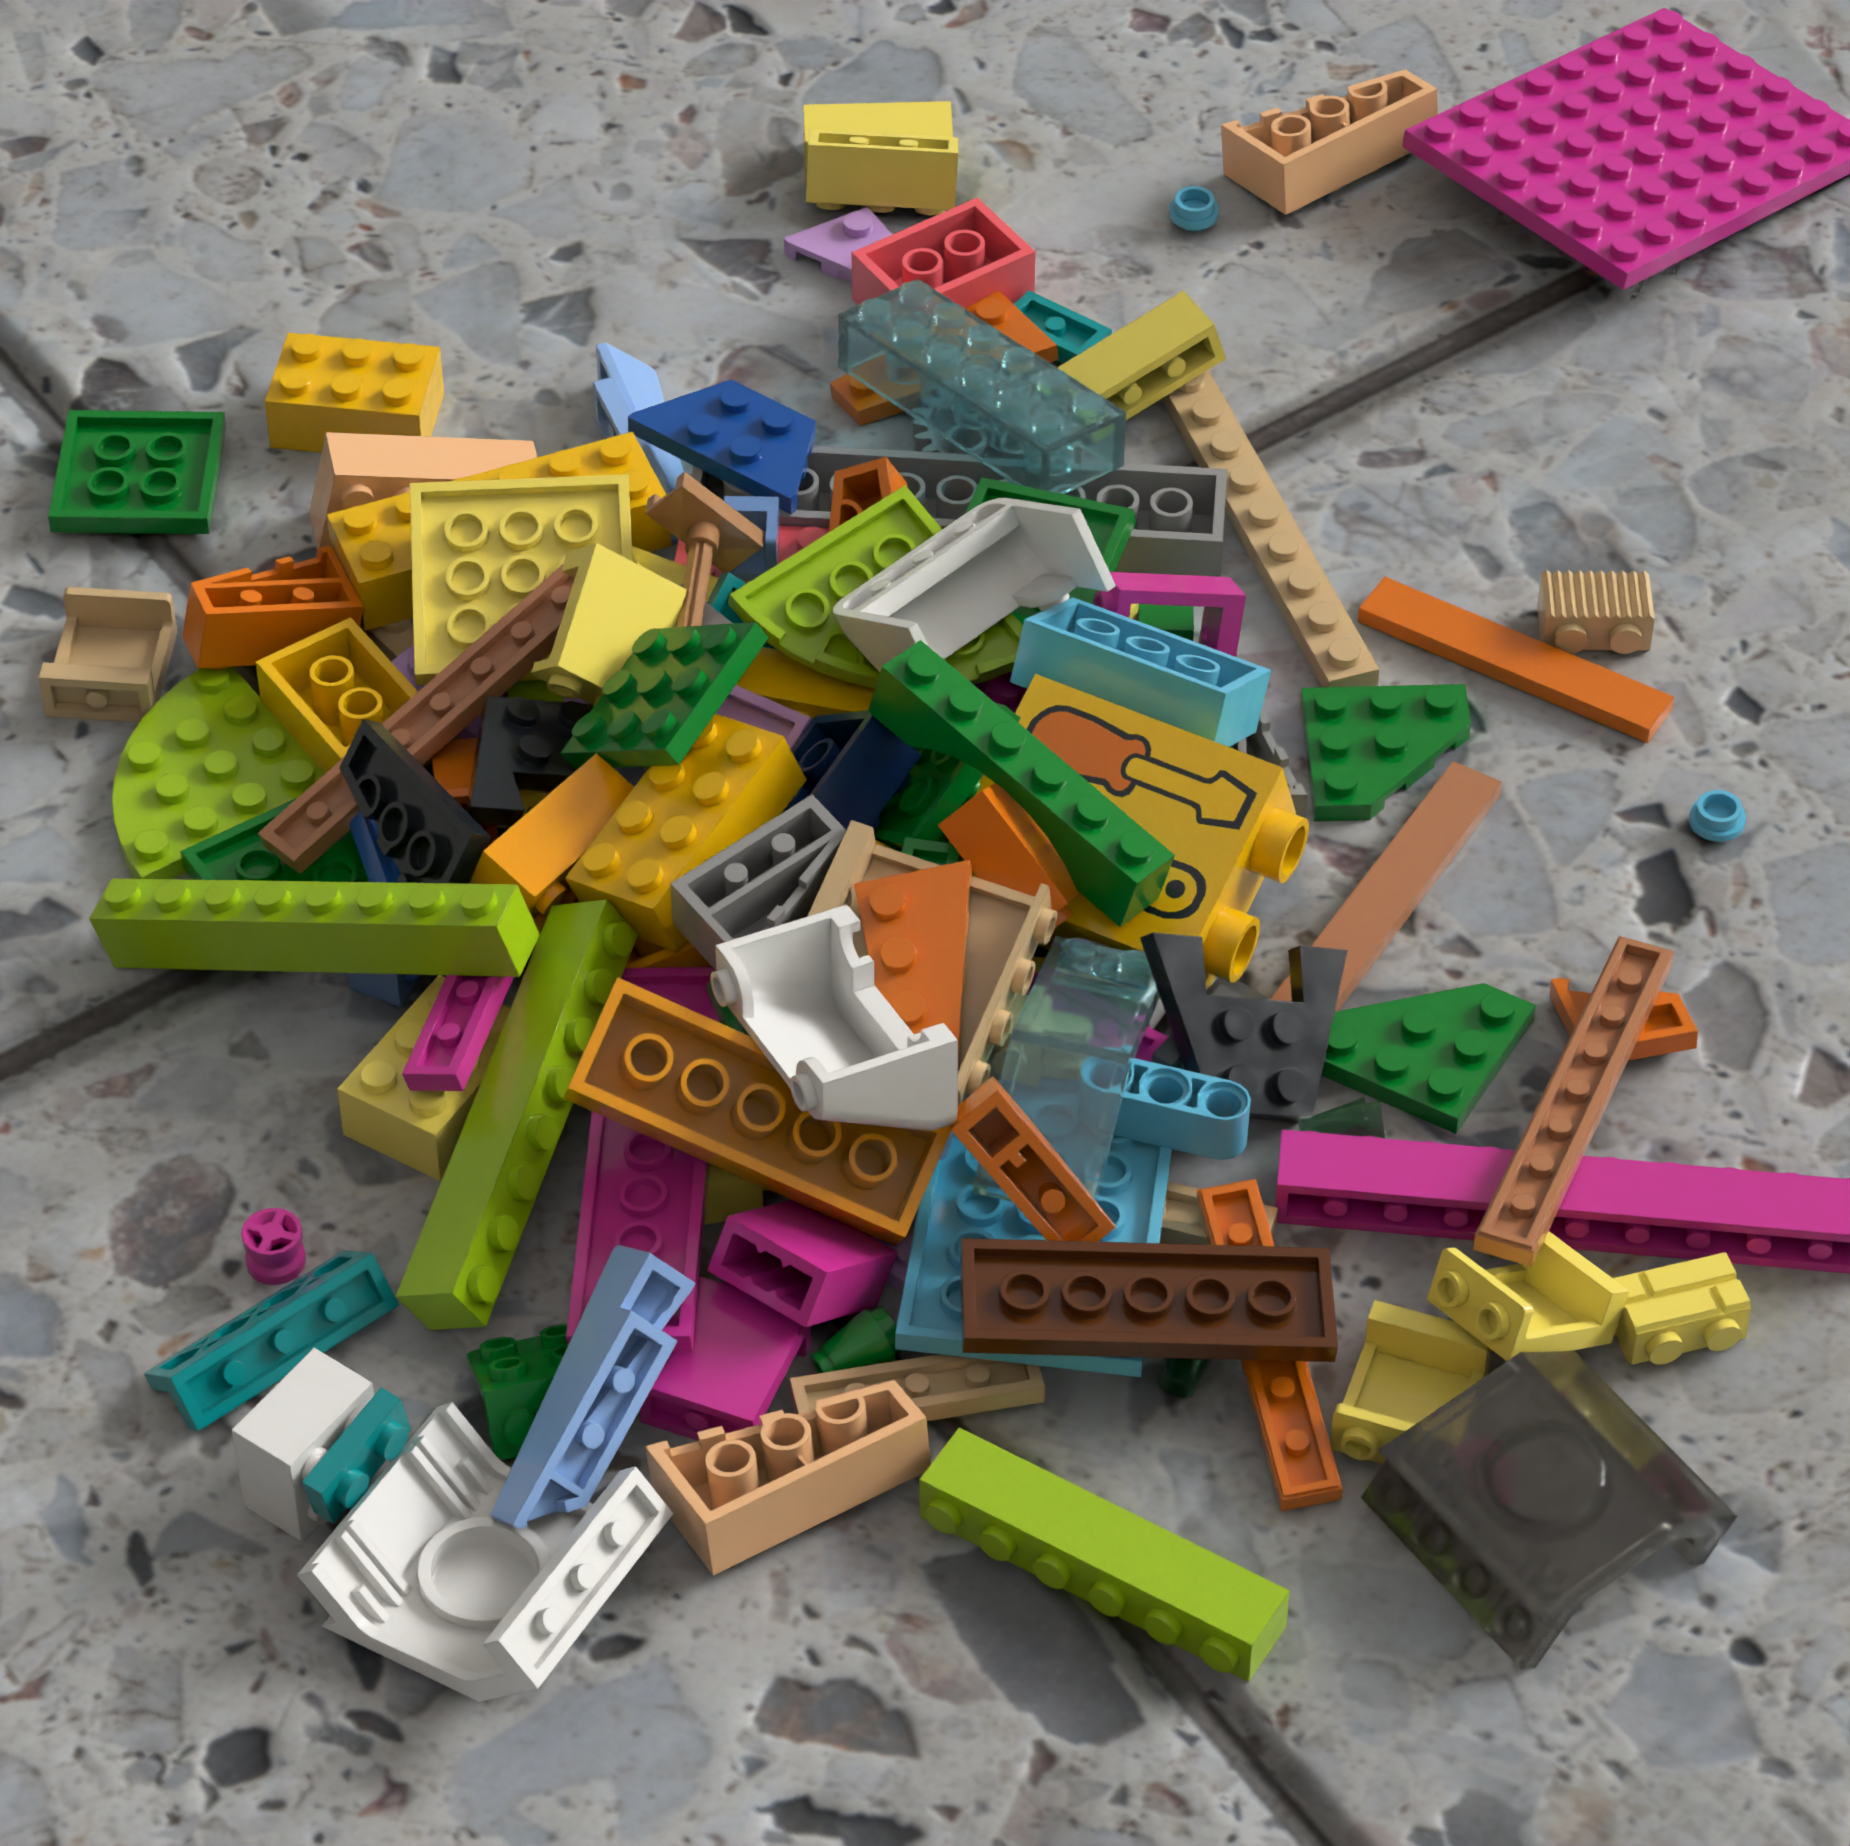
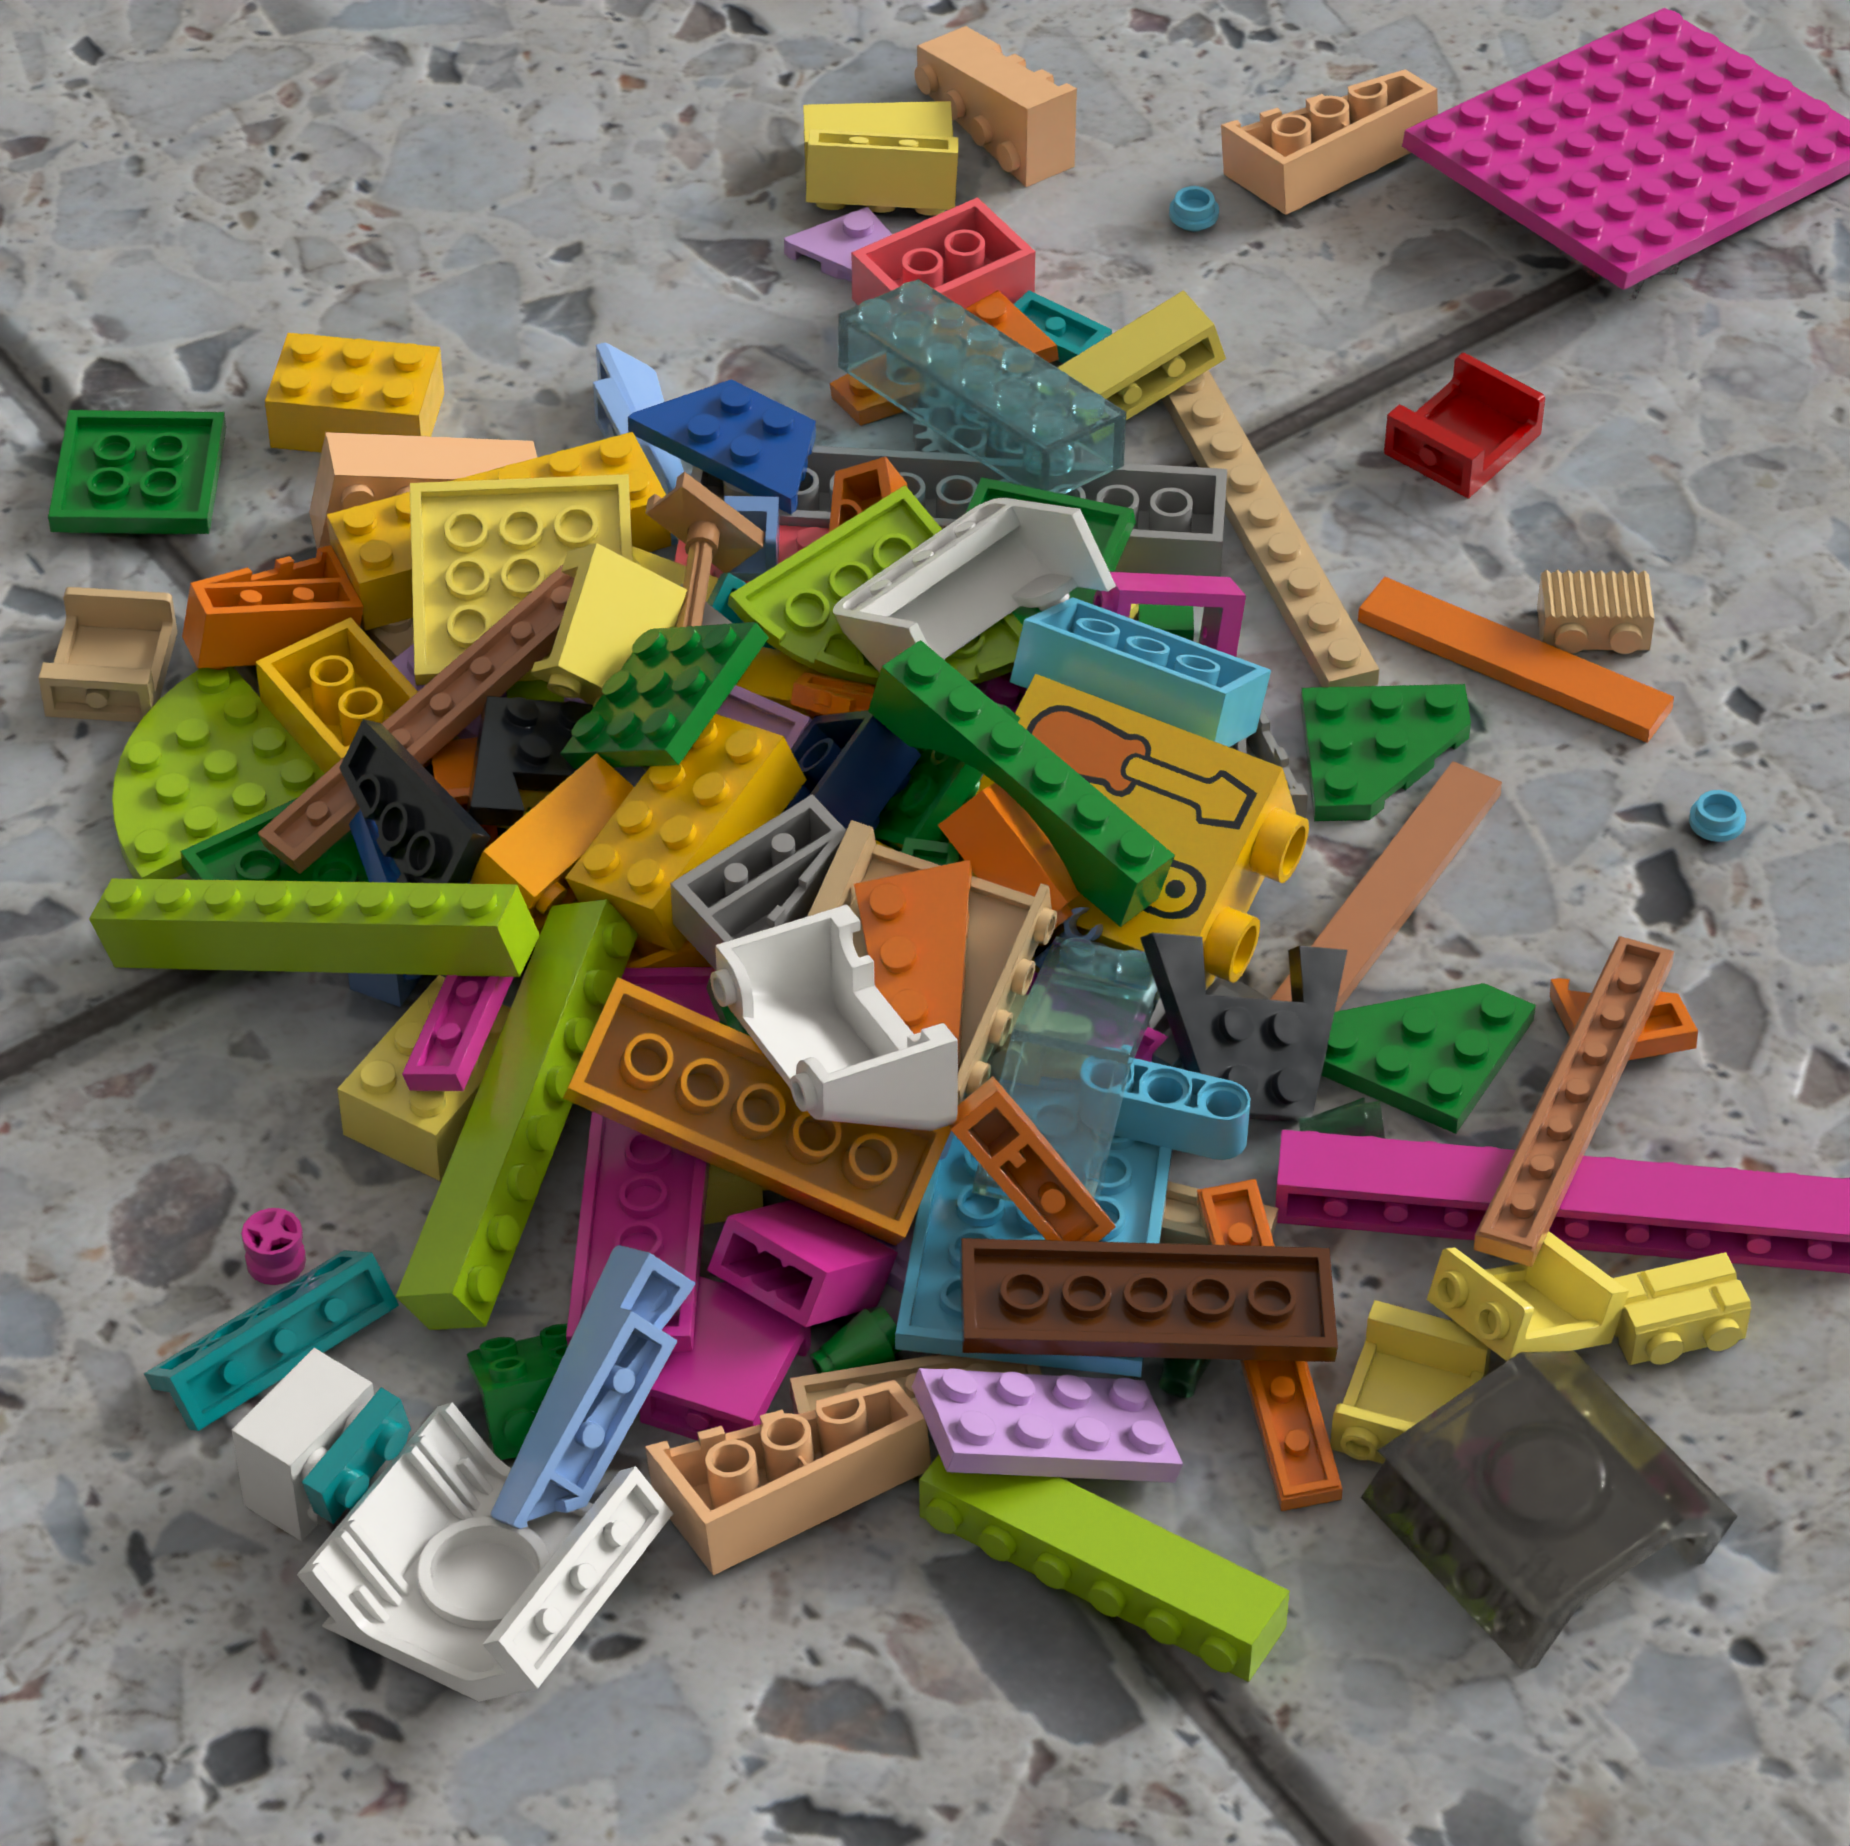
none -> orange wing [791,672,876,717]
none -> lavender plate [912,1368,1183,1483]
none -> light nougat wedge [914,26,1077,187]
none -> medium blue hand [1034,907,1103,970]
none -> red panel [1384,352,1545,499]

